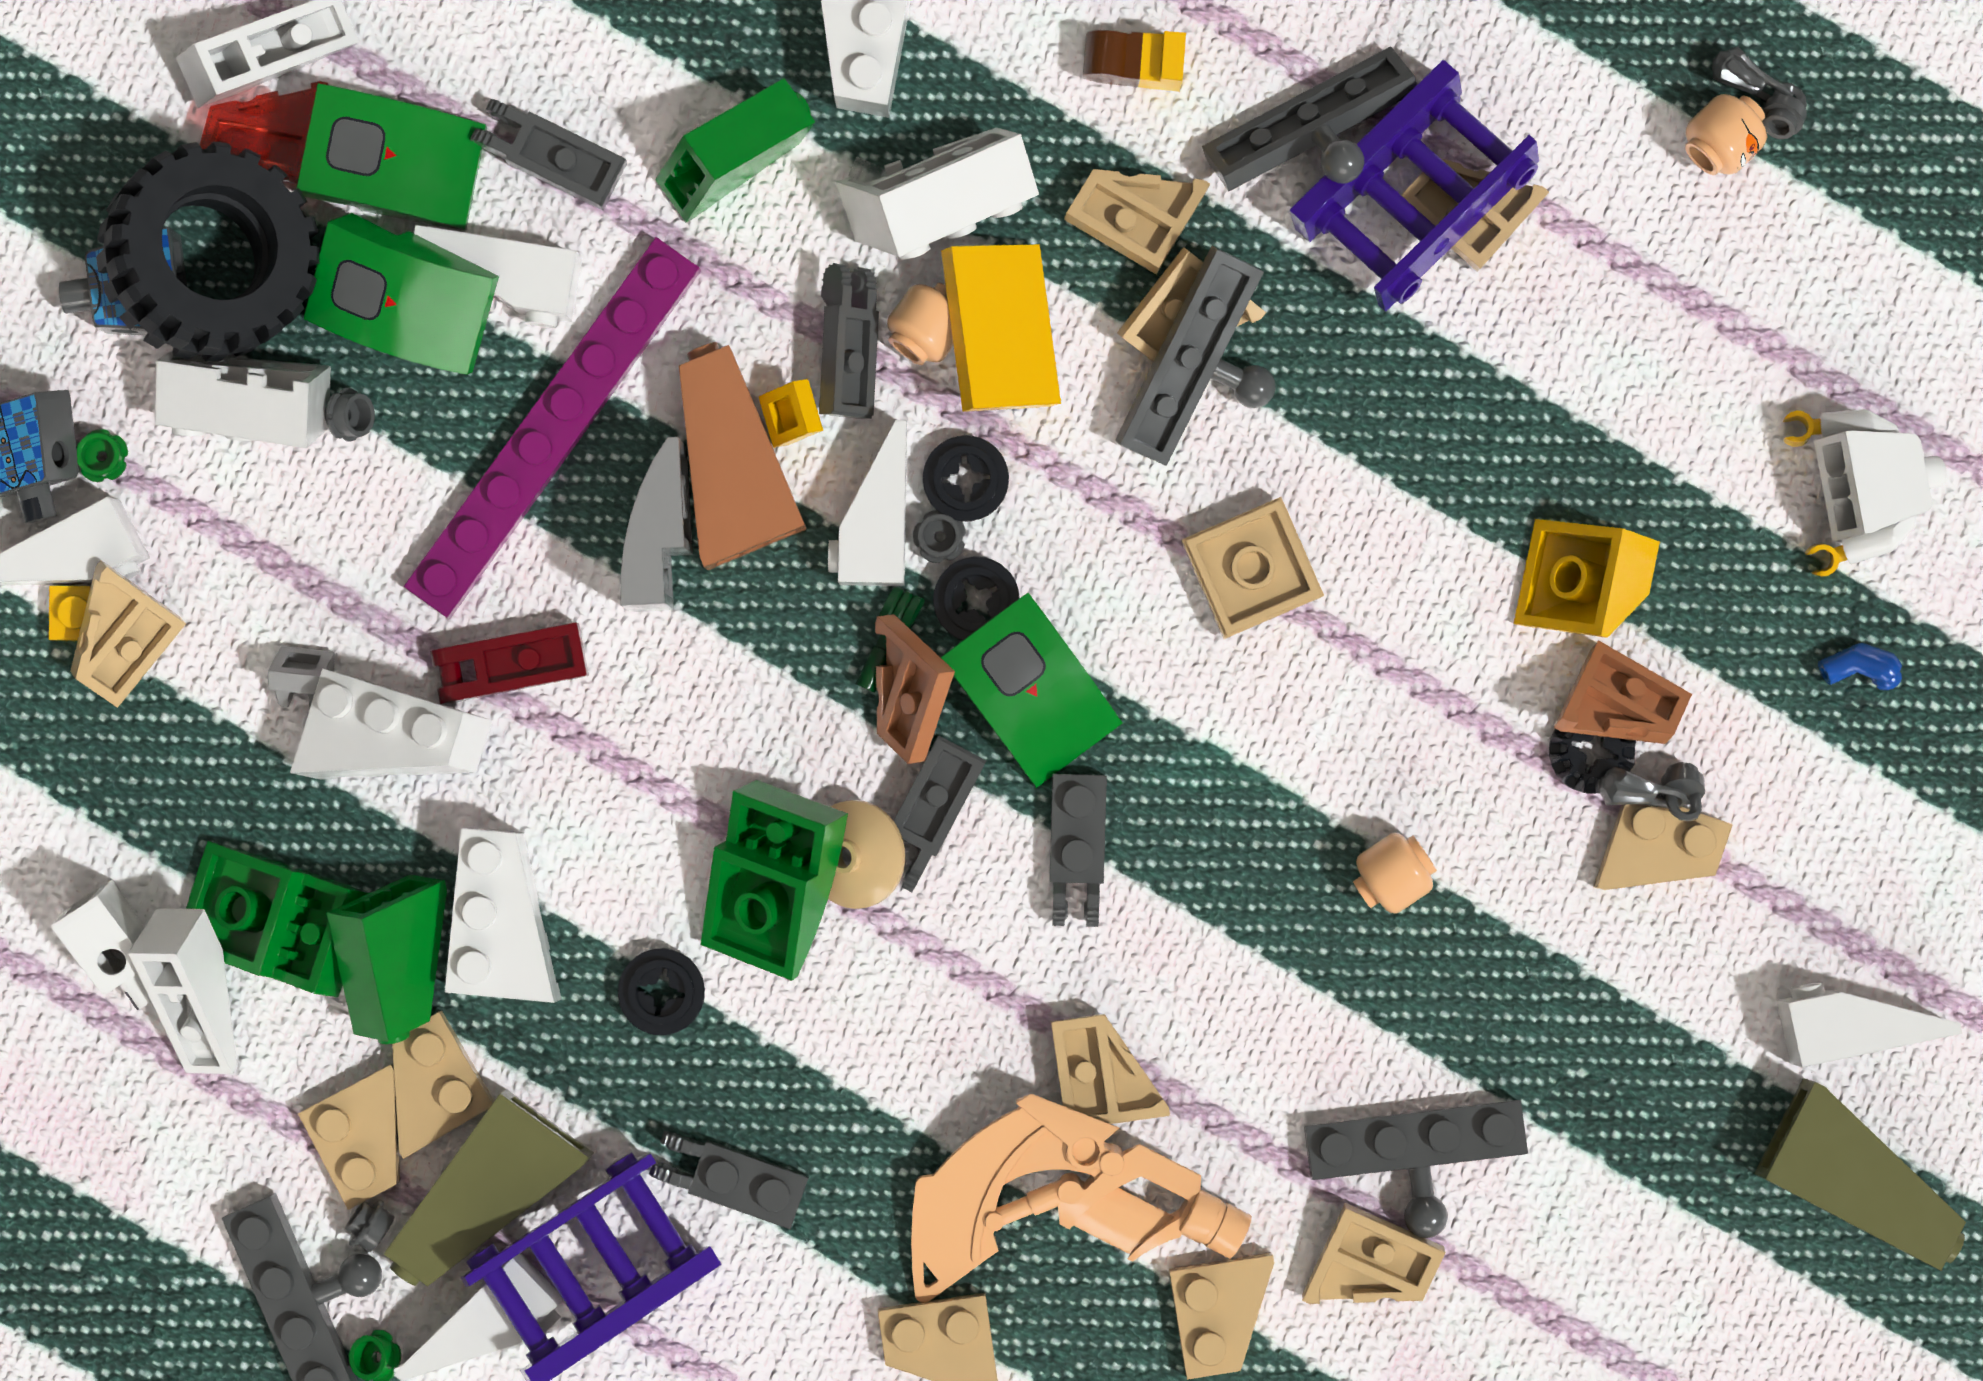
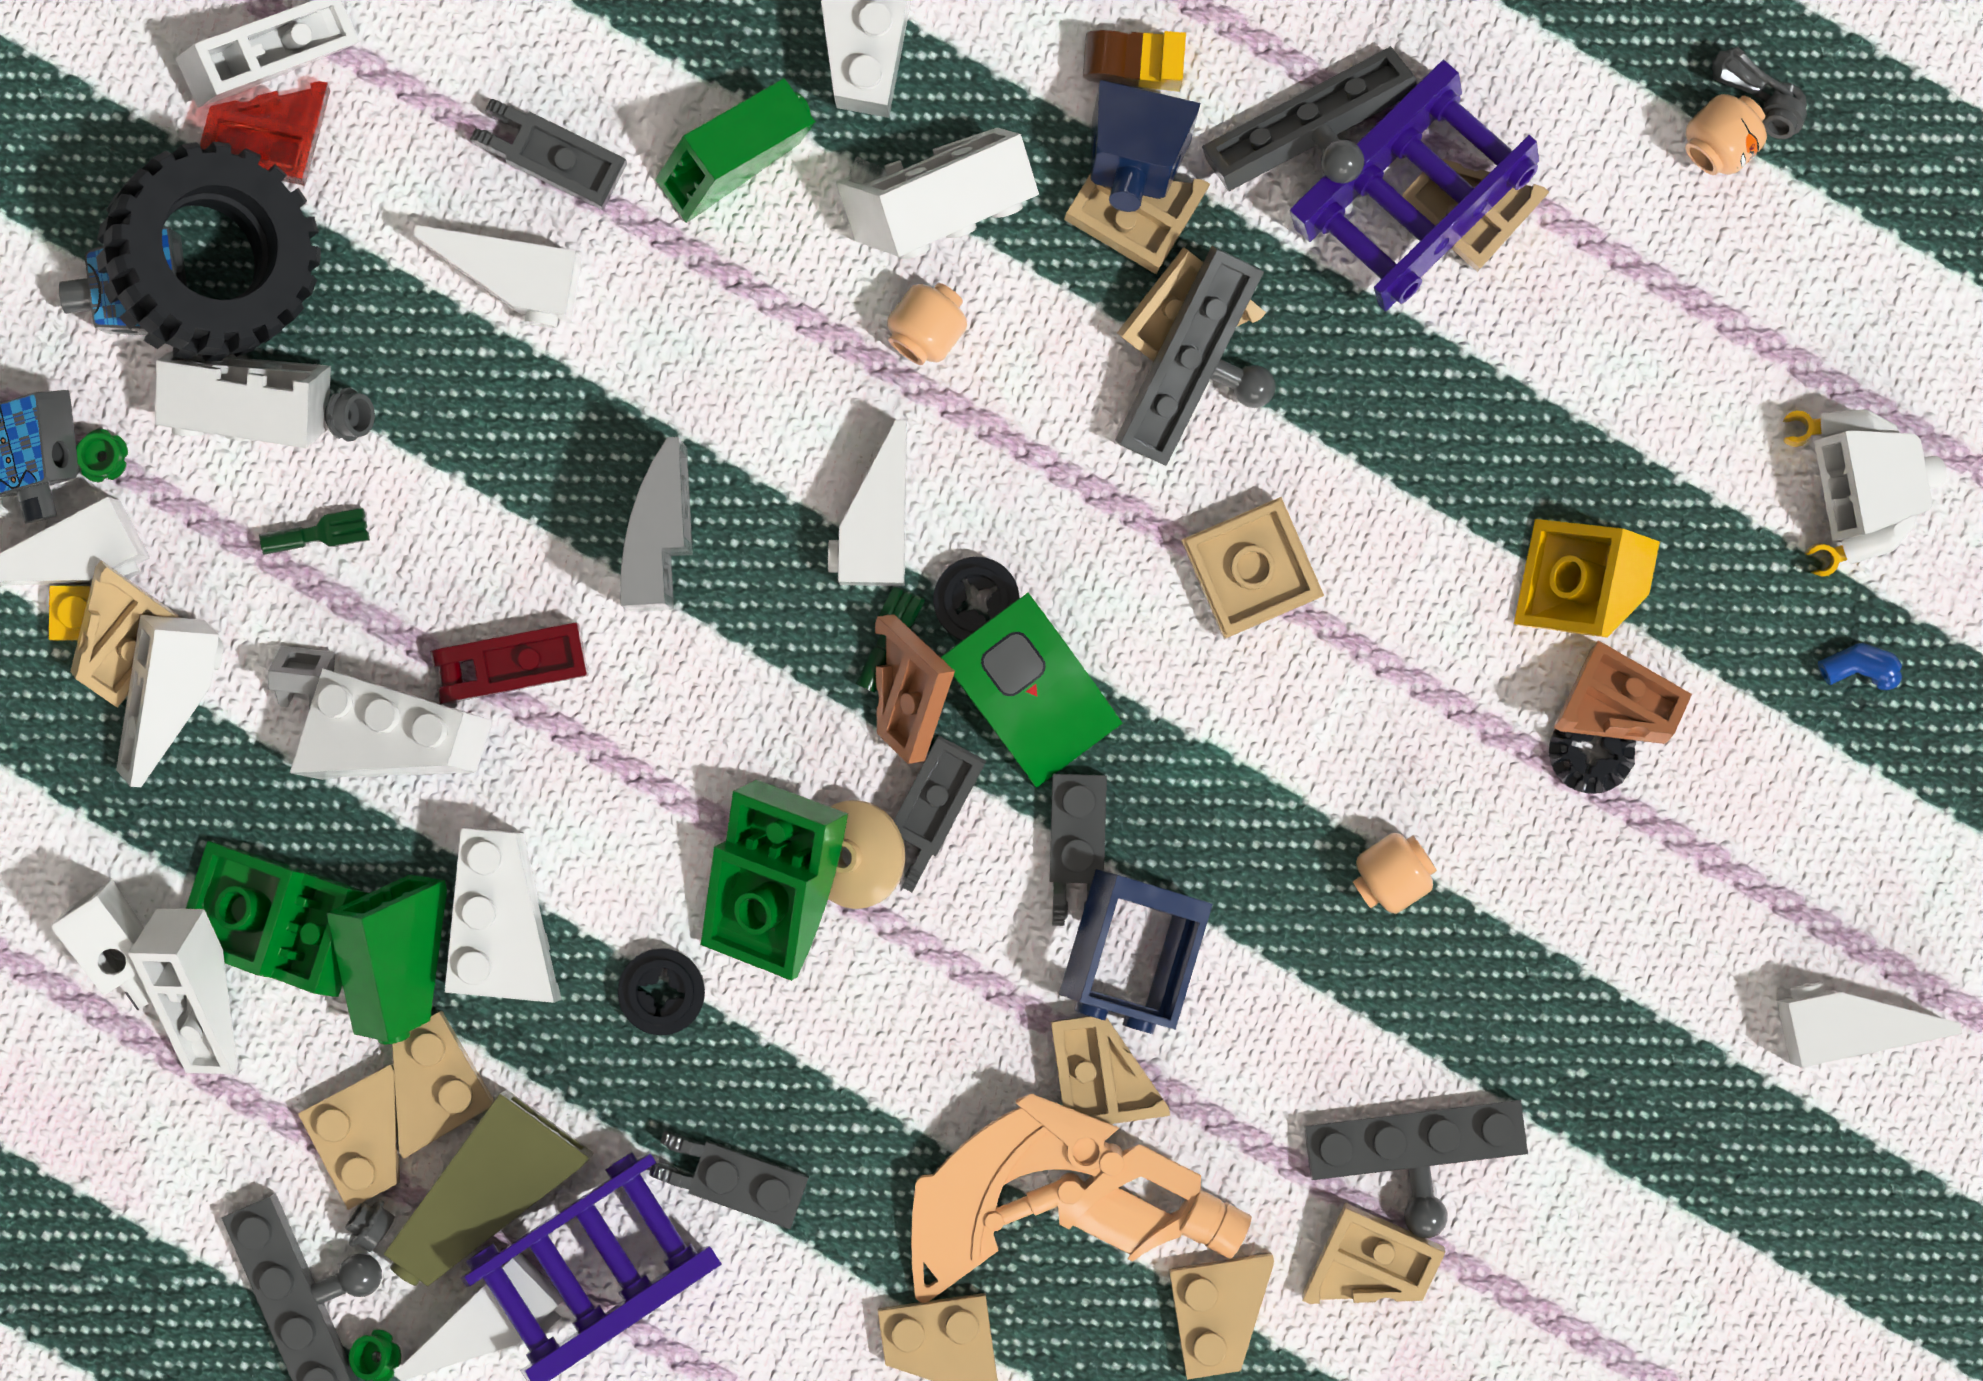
green slope [297,83,487,231] -> none
green slope [304,213,499,375] -> none
magenta plate [403,237,701,619] -> none
nougat slope [679,342,807,570] -> none
yellow plate [758,379,823,448] -> none
dark grey hinge [819,263,879,419] -> none
dark grey plate [913,510,966,563] -> none
black gear [923,435,1009,522] -> none
yellow tile [941,244,1061,412] -> none
tan wing [1594,798,1733,890] -> none
dark grey piece [1598,762,1705,822] -> none
olive slope [1754,1078,1966,1271] -> none
none -> white slope [116,615,223,787]
none -> dark green piece [259,508,370,555]
none -> dark blue window [1059,869,1213,1034]
none -> dark blue torso [1090,80,1201,212]

